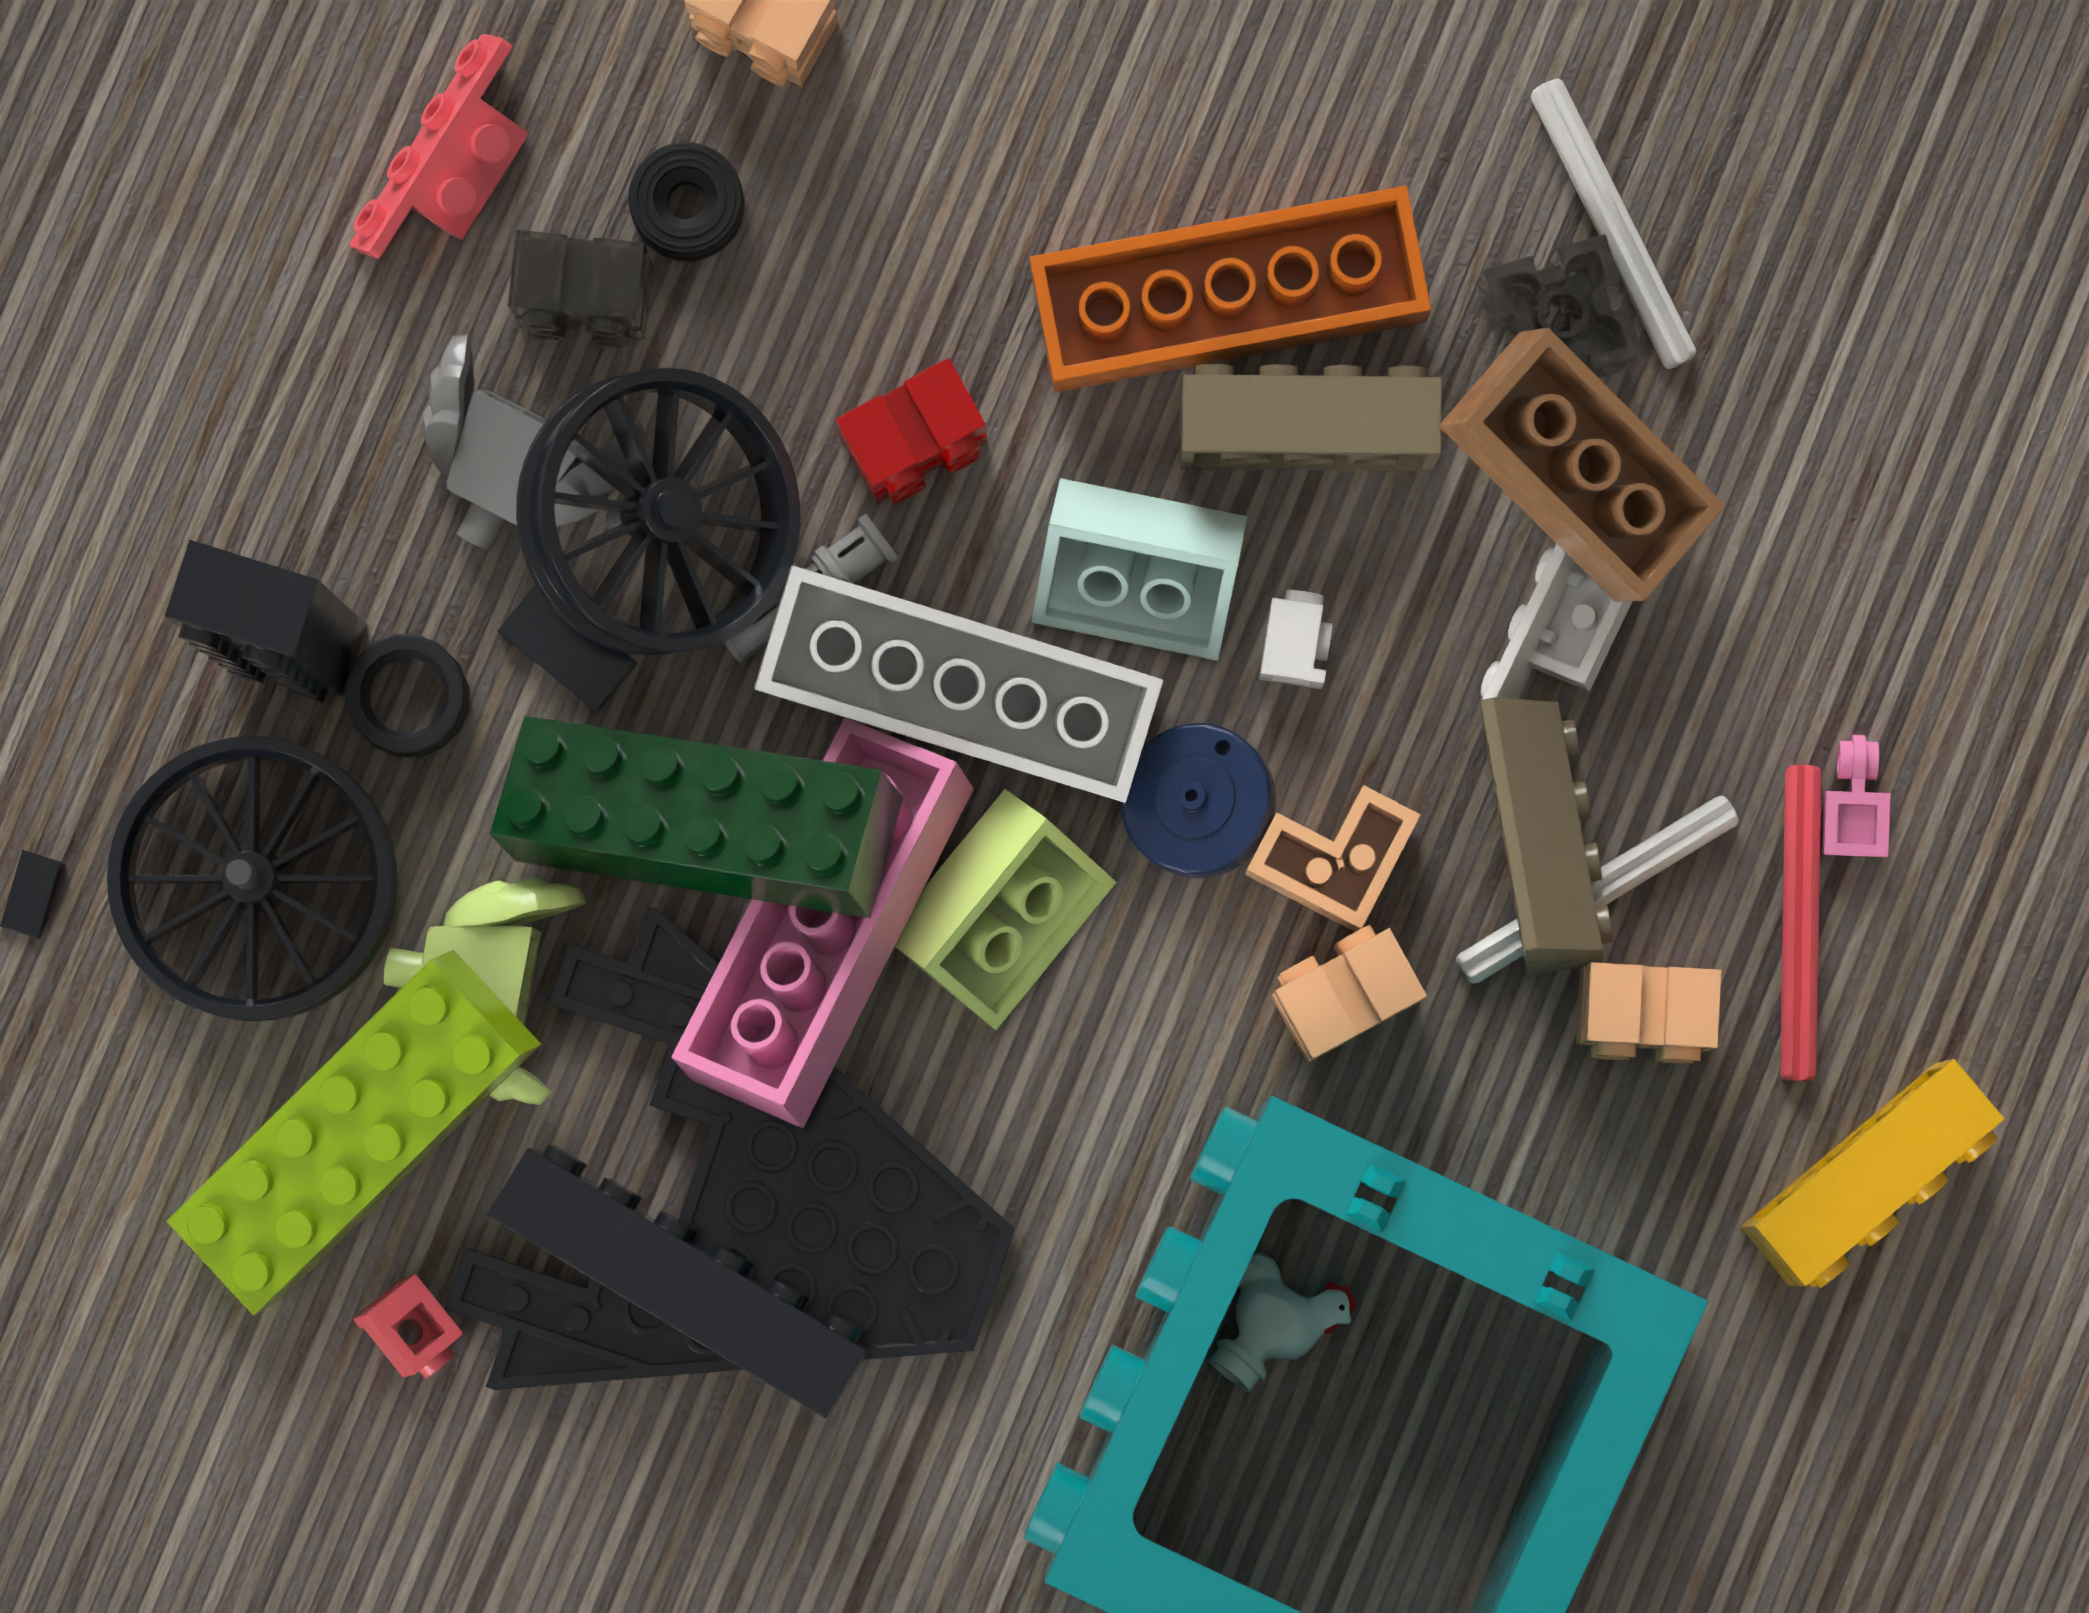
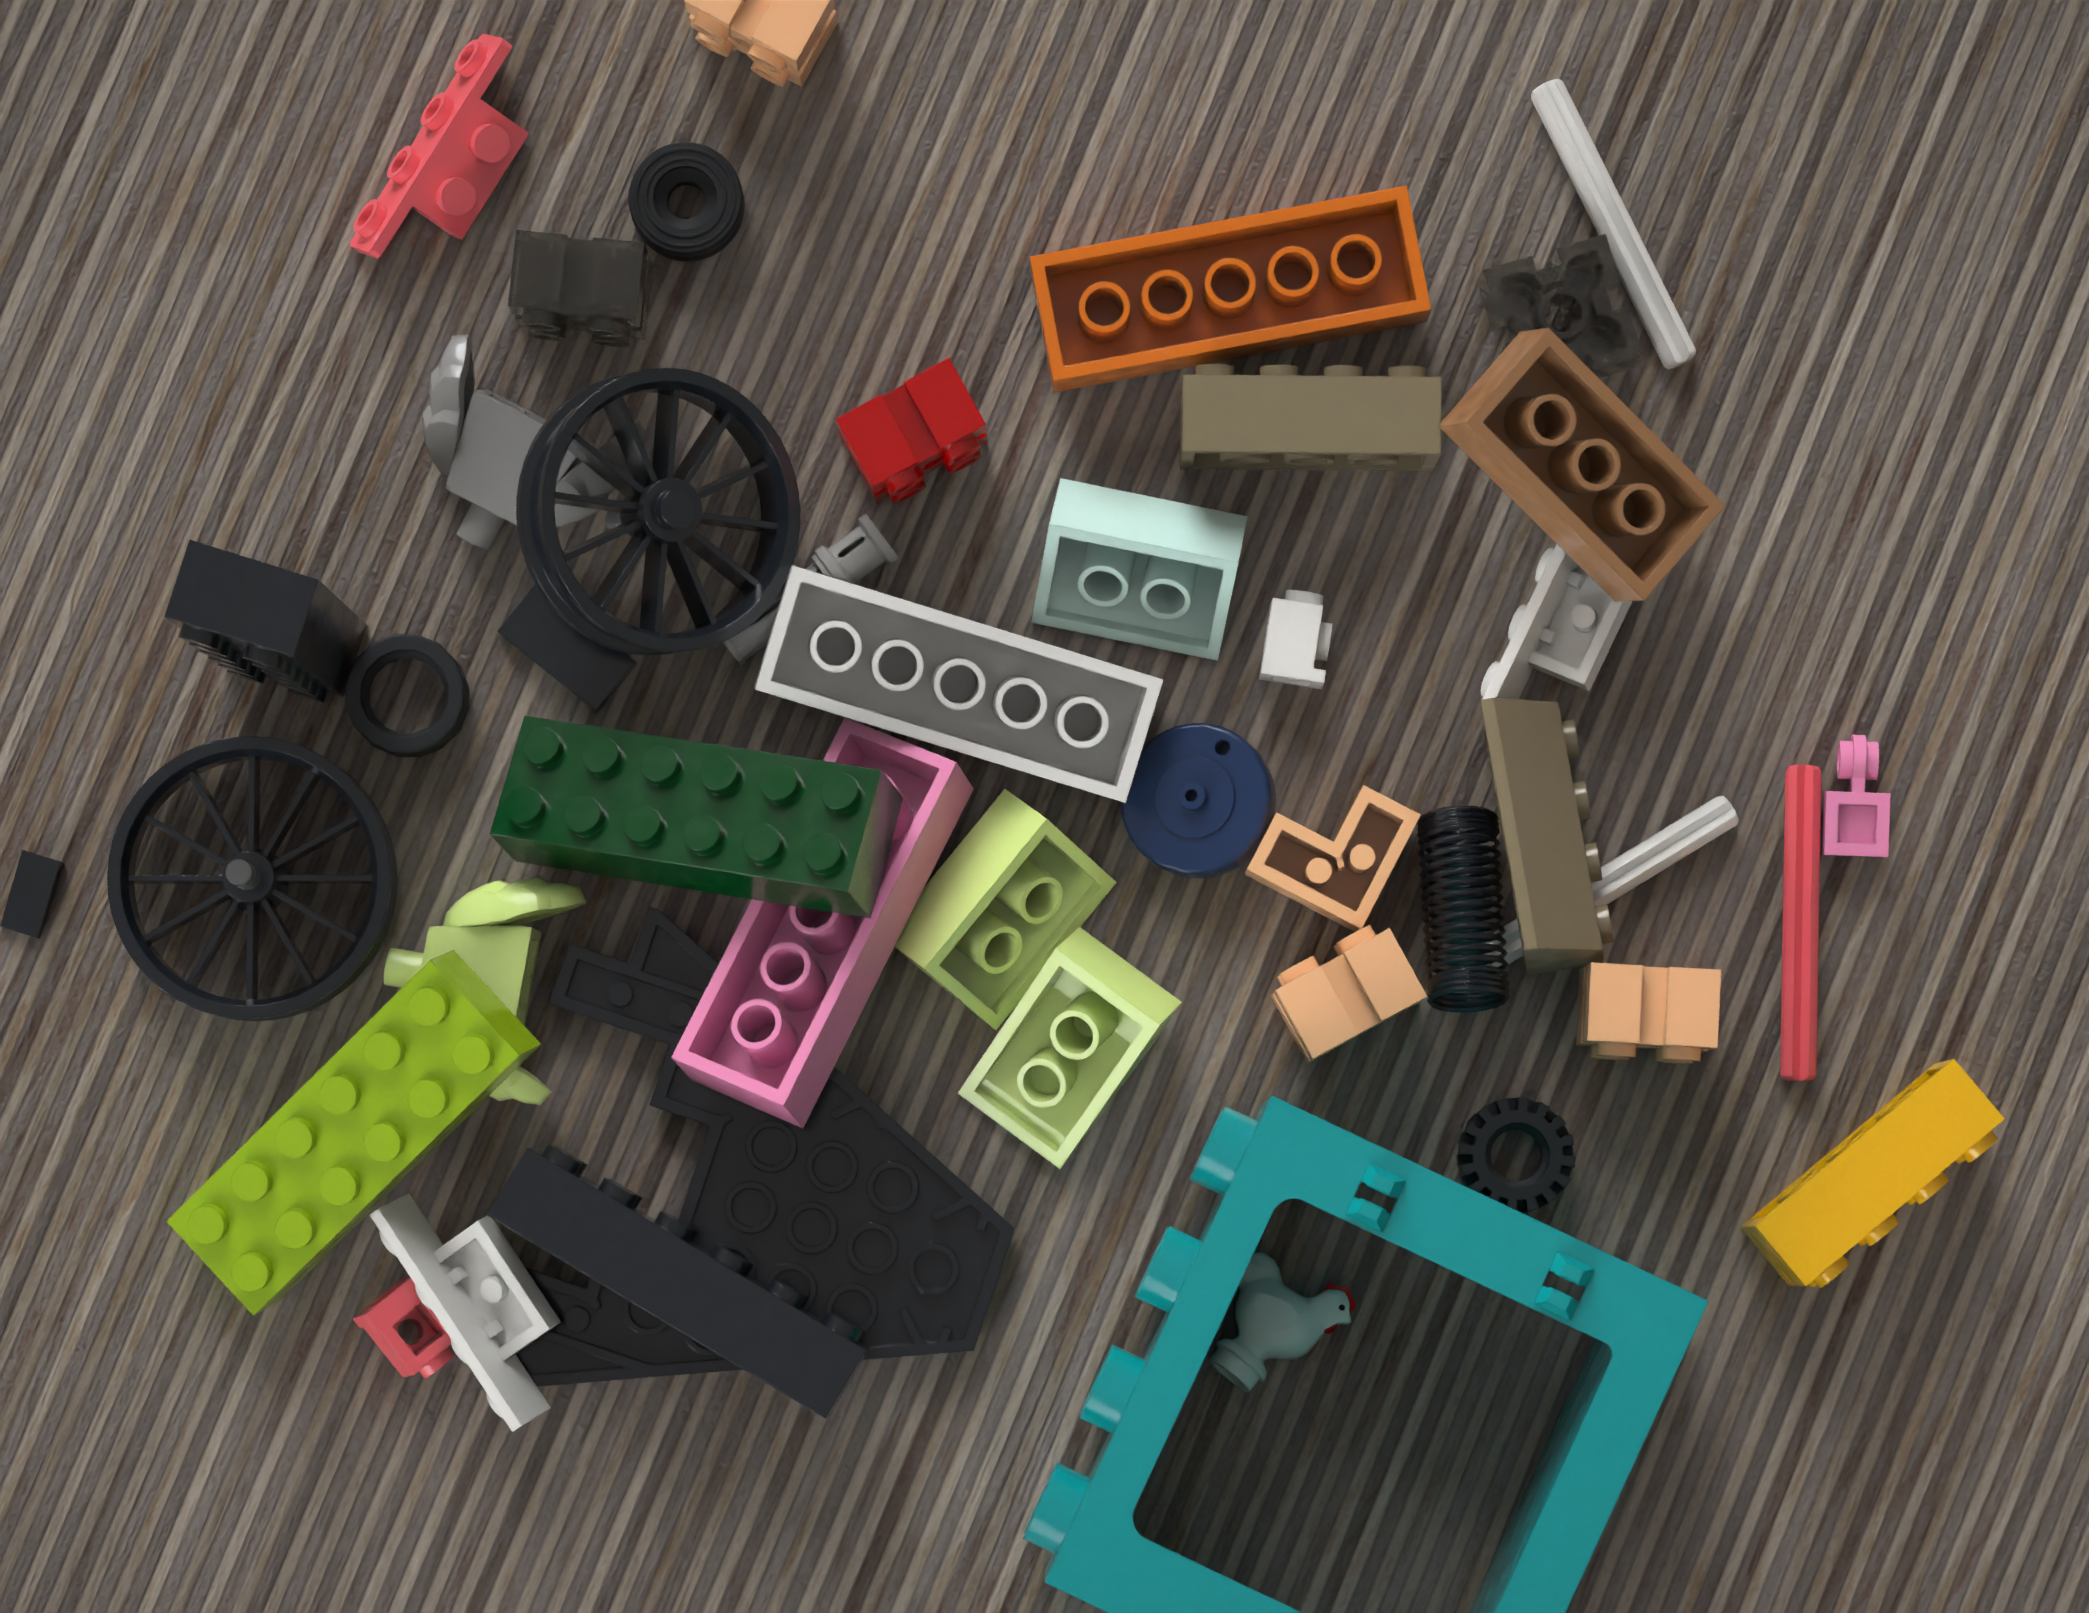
none -> white bracket [370,1193,561,1432]
none -> yellowish green slope [958,927,1182,1169]
none -> black piece [1416,806,1511,1013]
none -> black tyre [1456,1097,1576,1213]

